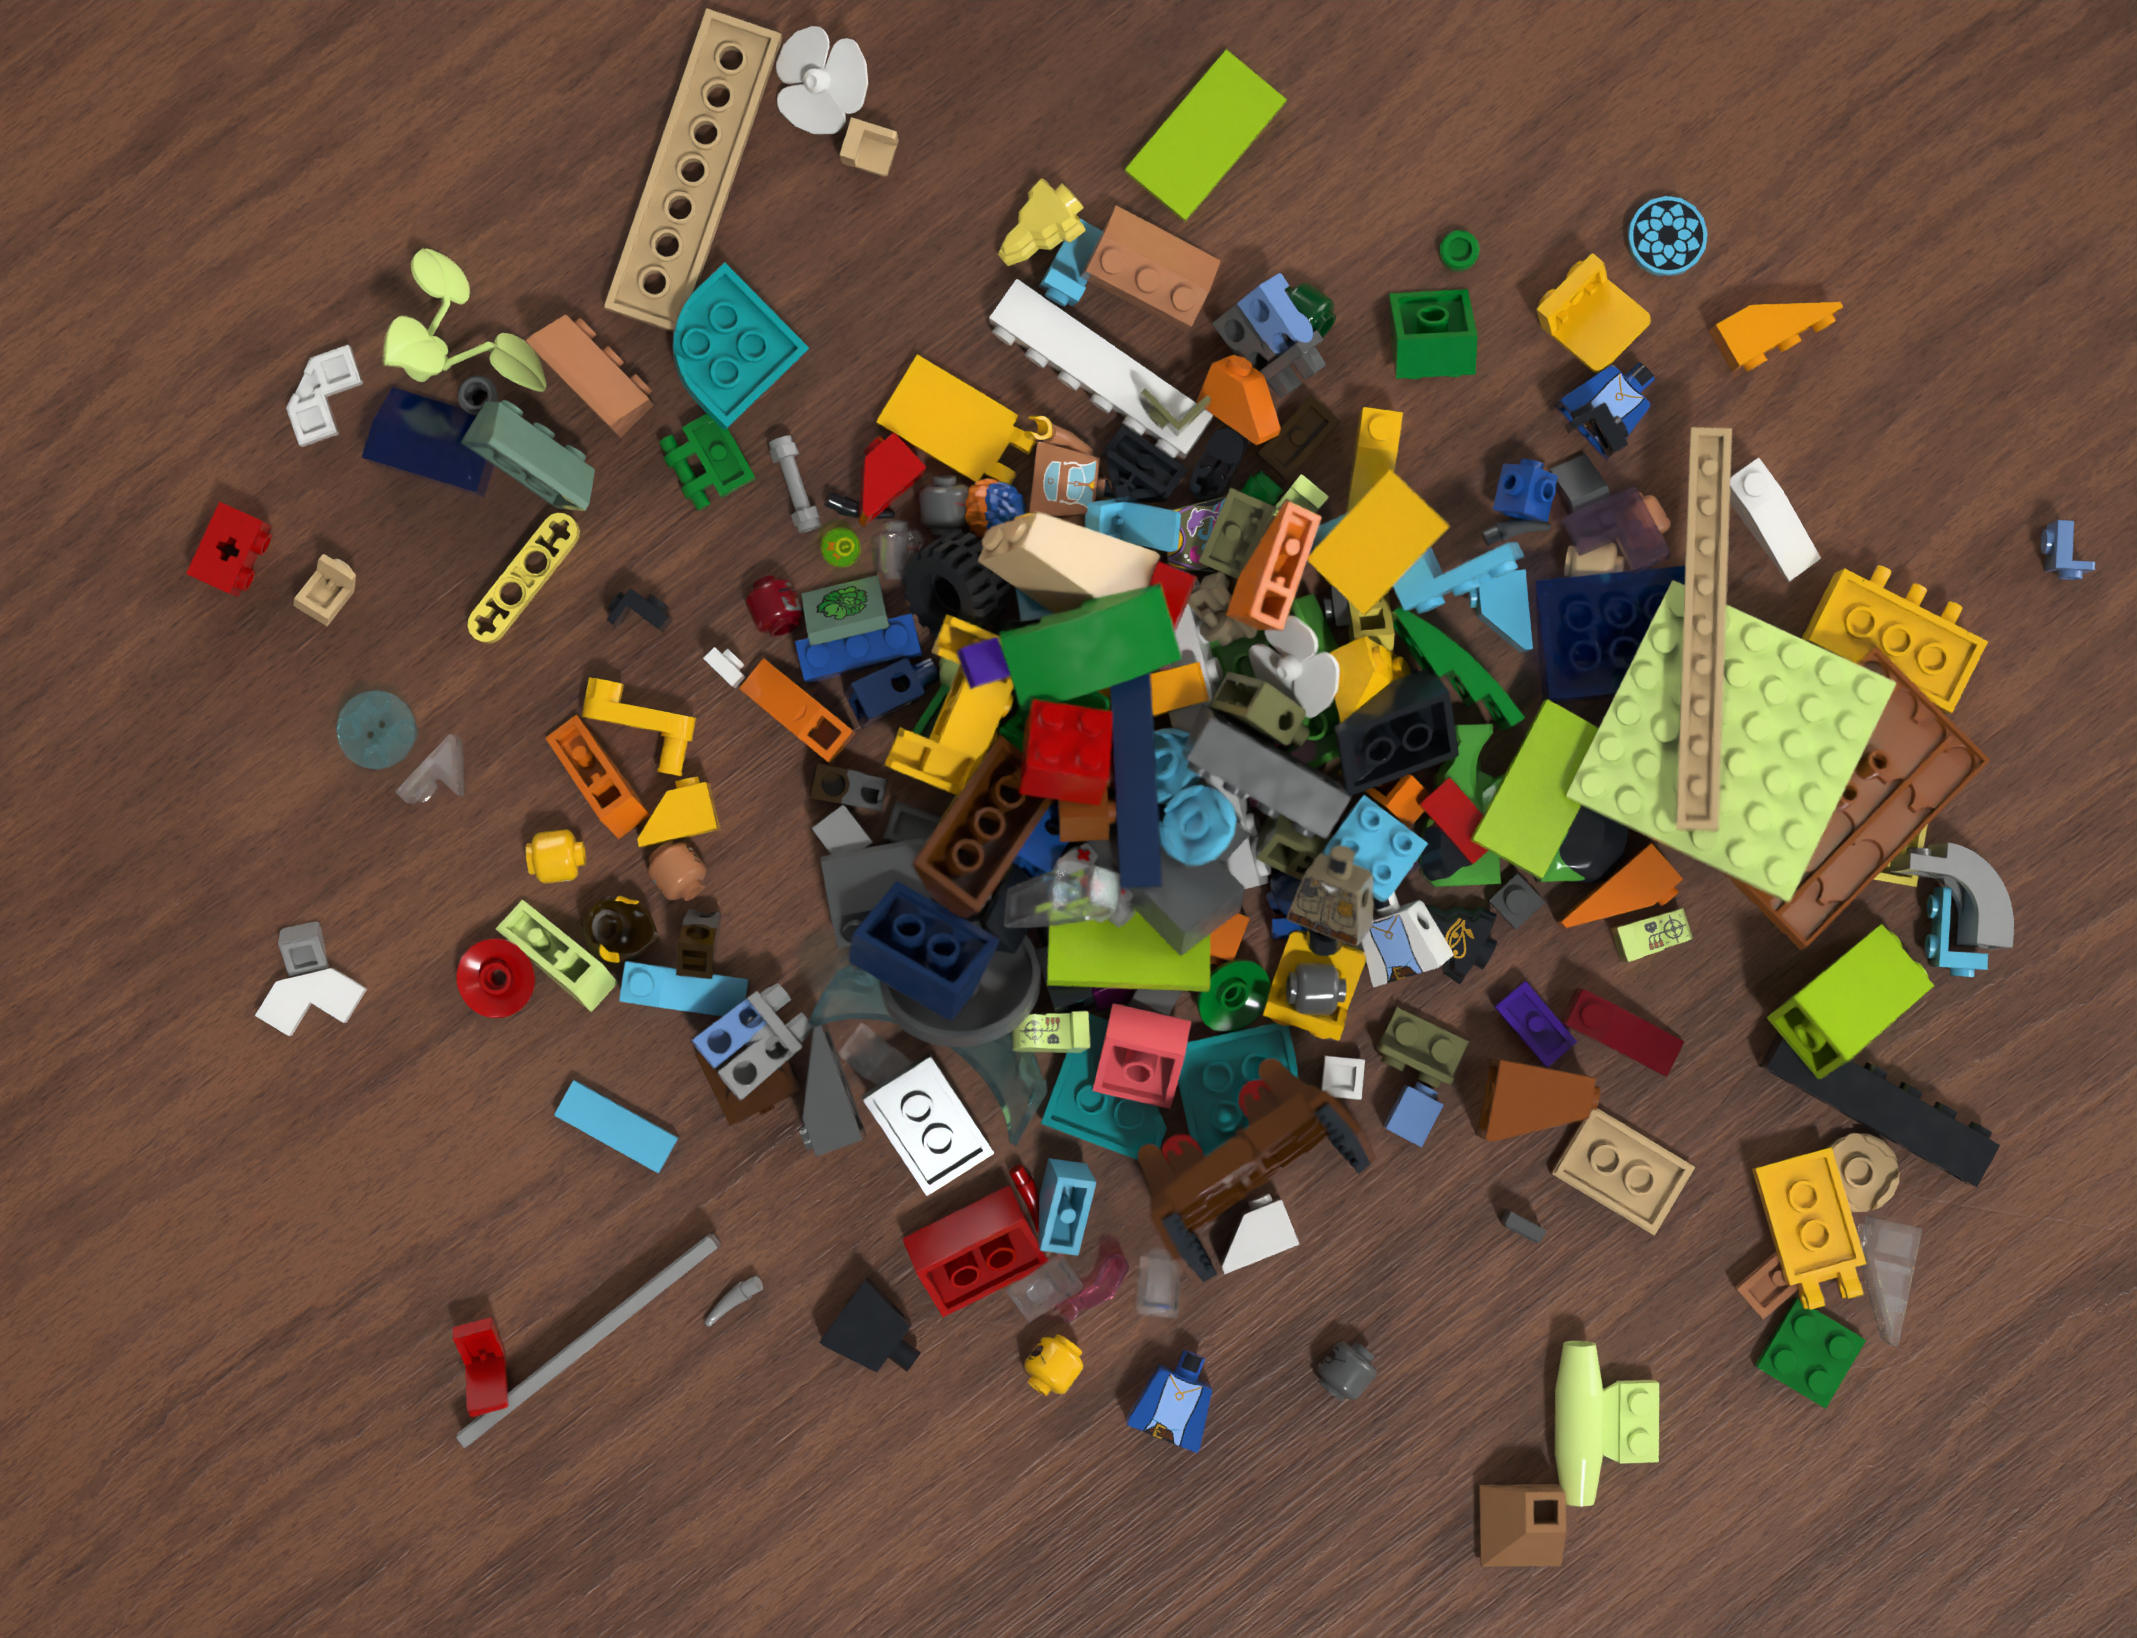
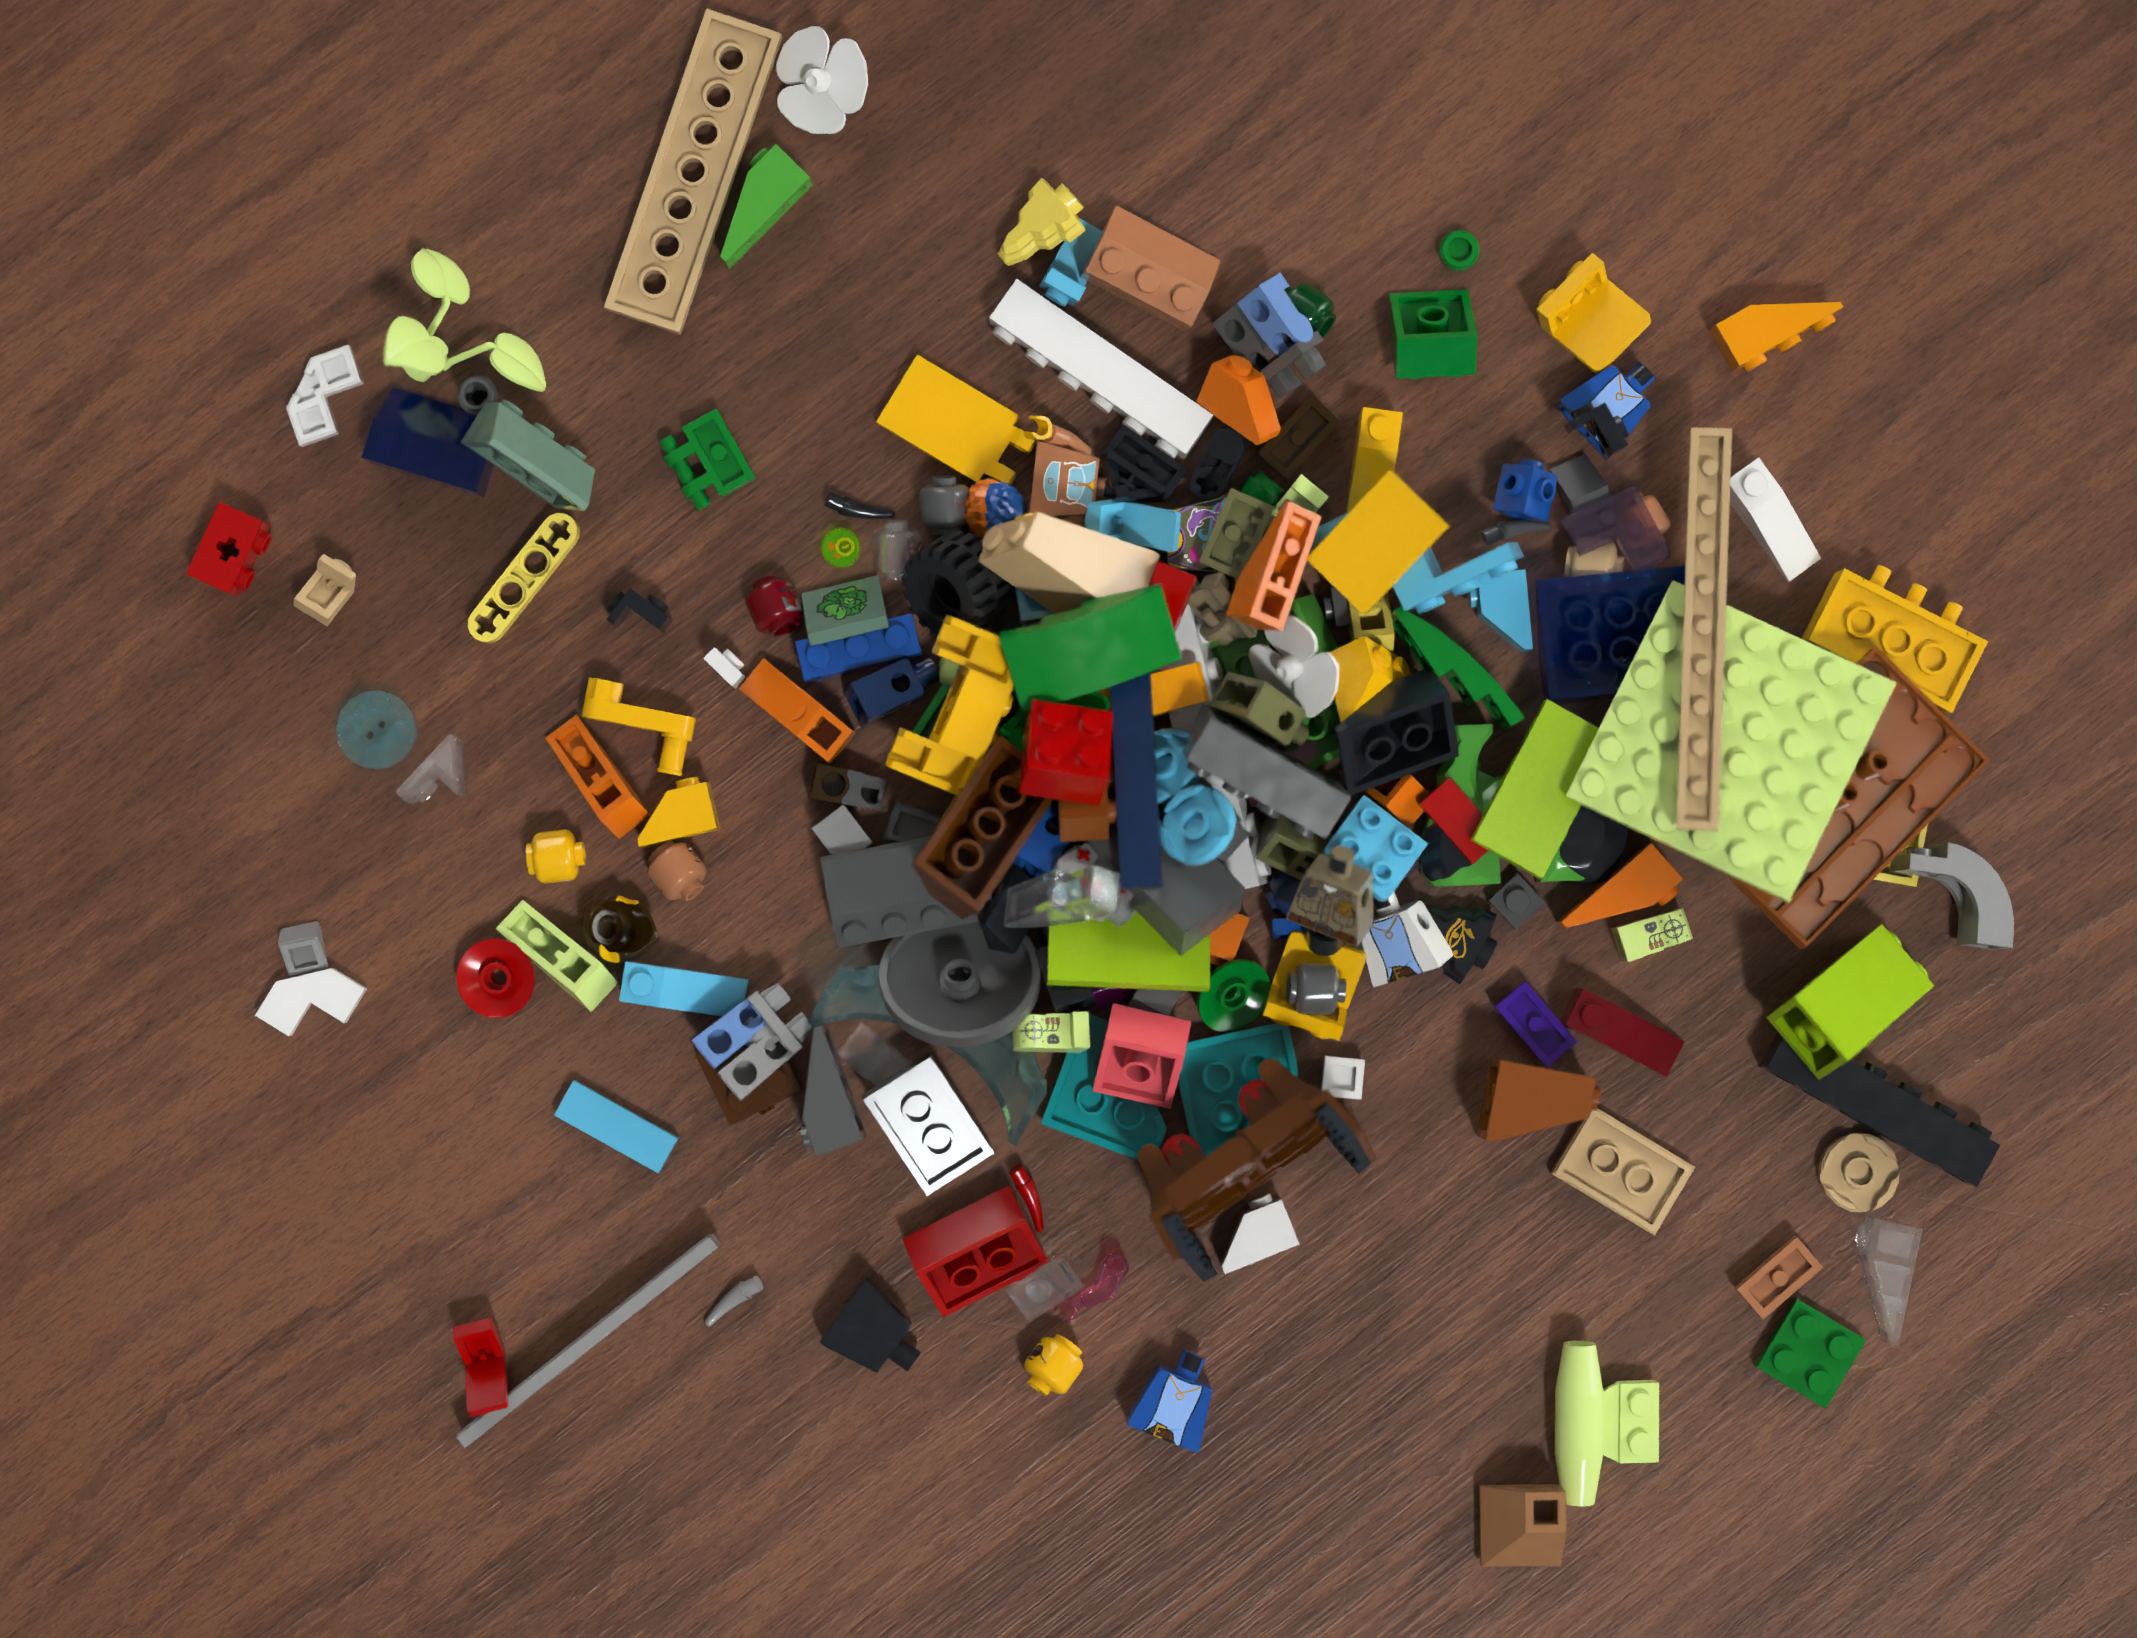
nougat slope [526,314,654,438] -> none
teal plate [672,263,809,431] -> none
dark brown leg [676,909,721,979] -> none
light grey bar [769,435,821,533] -> none
tan panel [839,117,899,177] -> none
dark blue slope [849,881,1000,1021] -> none
red slope [858,432,926,528] -> none
dark purple tile [957,637,1011,690] -> none
medium azure slope [1038,1158,1096,1256] -> none
lime tile [1125,49,1287,222] -> none
clear slope [1134,1247,1180,1318] -> none
olive bracket [1140,389,1212,436] -> none
dark grey head [1317,1341,1377,1402] -> none
olive bracket [1375,1007,1469,1089] -> none
medium blue brick [1383,1082,1444,1147] -> none
dark grey tile [1500,1209,1546,1243] -> none
tile [1627,196,1708,276] -> none
yellow tile [1752,1147,1866,1310] -> none
medium azure bracket [1925,887,1988,977] -> none
medium blue bracket [2040,520,2095,580] -> none
none -> bright green slope [720,144,813,269]

